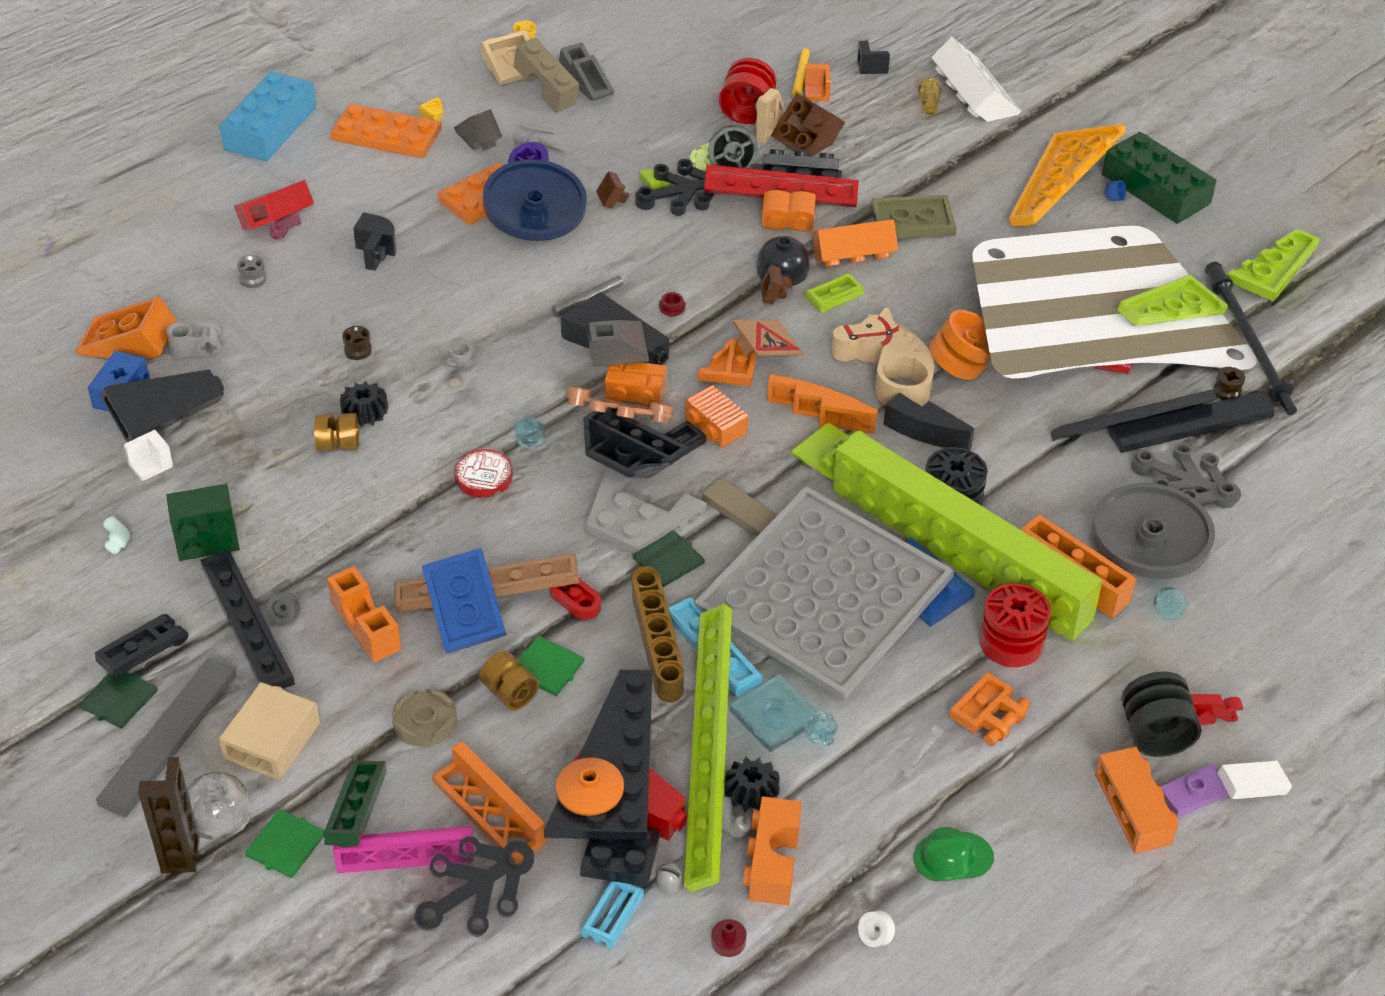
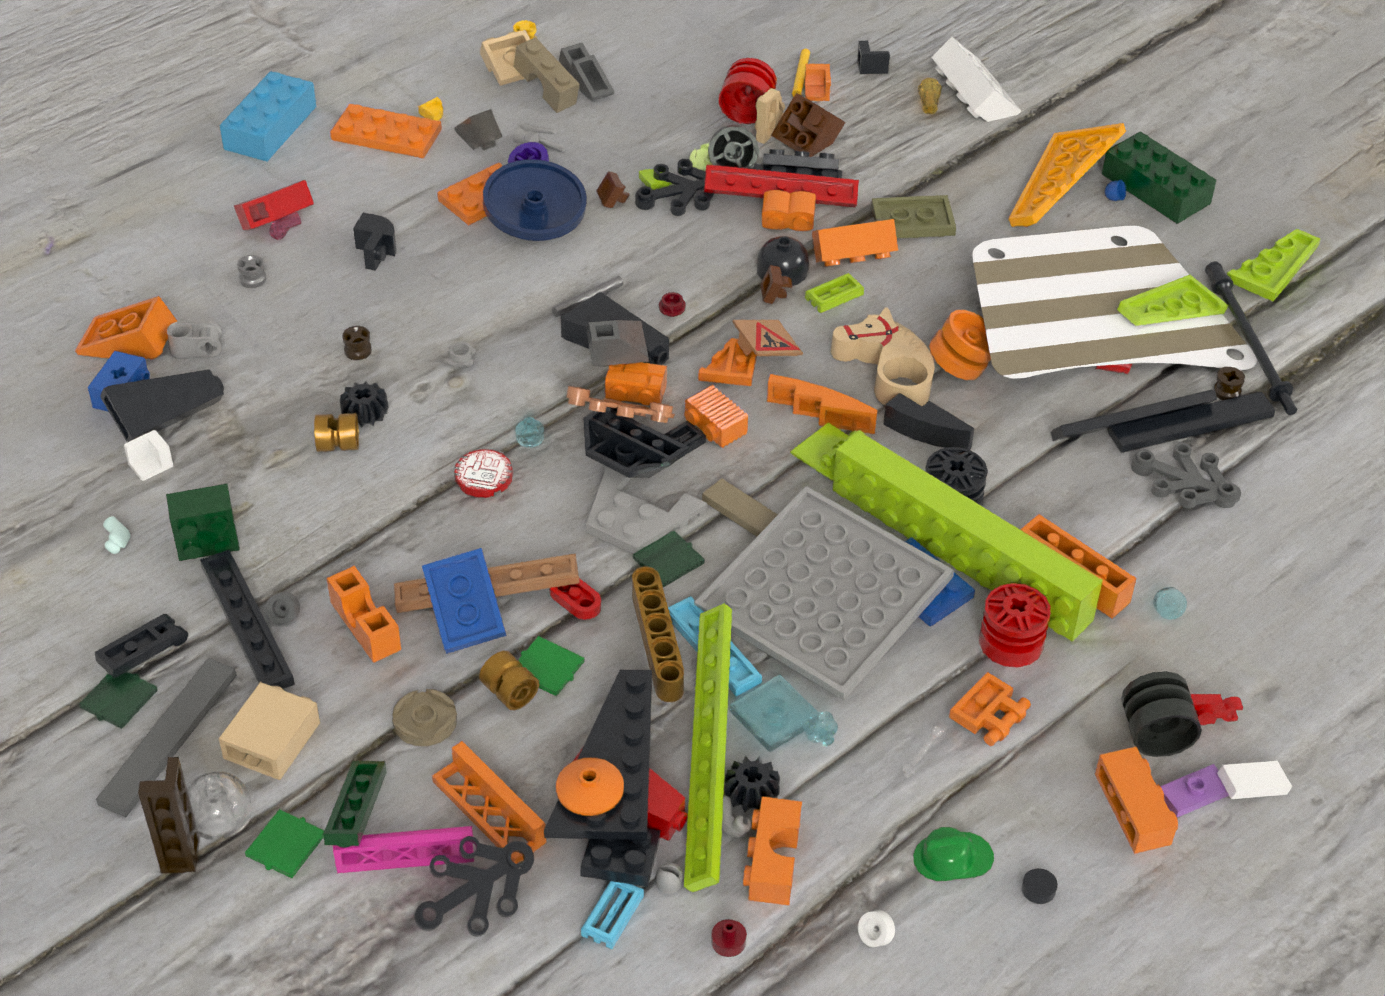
dark grey dish [1092,483,1215,579] -> none
none -> black tile [1022,868,1058,904]

